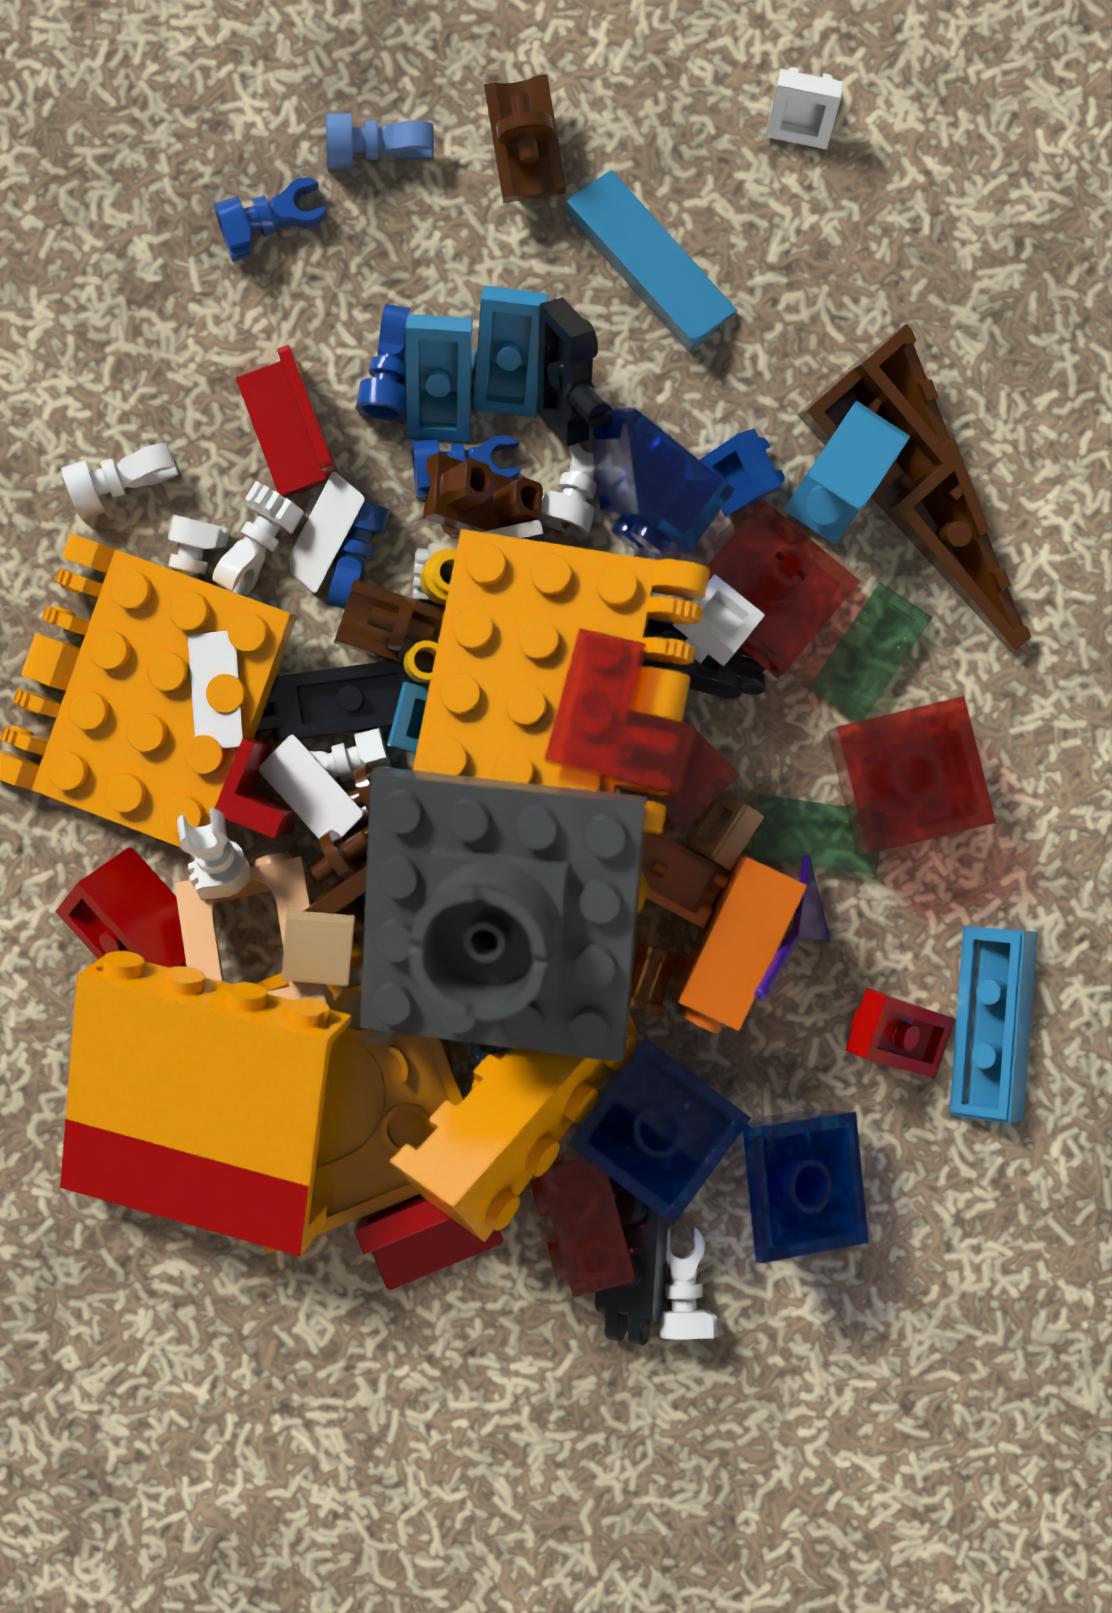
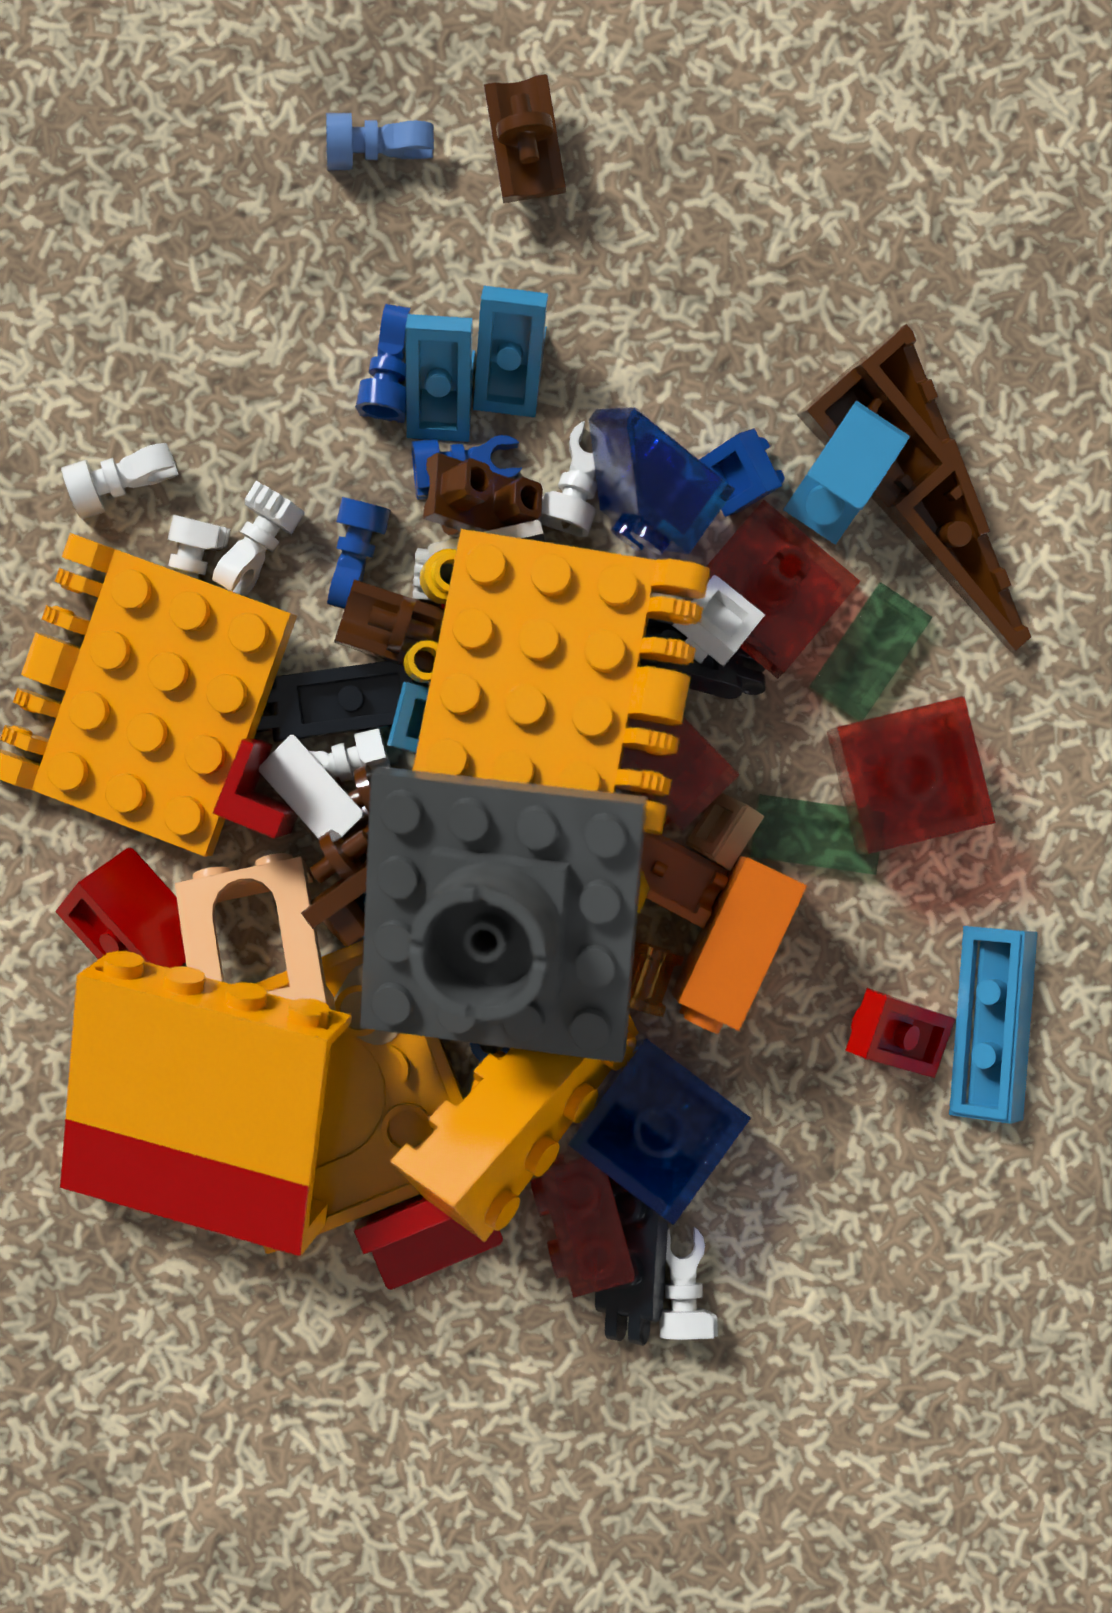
white piece [177,808,251,900] -> none
white sticker [188,630,243,748] -> none
blue piece [213,178,327,262] -> none
red panel [236,345,340,498] -> none
tan tile [281,910,355,986] -> none
white sticker [289,472,365,593] -> none
black plate [537,297,612,447] -> none
clear red tile [544,628,696,796] -> none
dark azure slope [565,170,737,353] -> none
clear blue slope [742,1110,869,1263] -> none
dark purple piece [755,855,830,1000] -> none
white tile [765,67,843,149] -> none

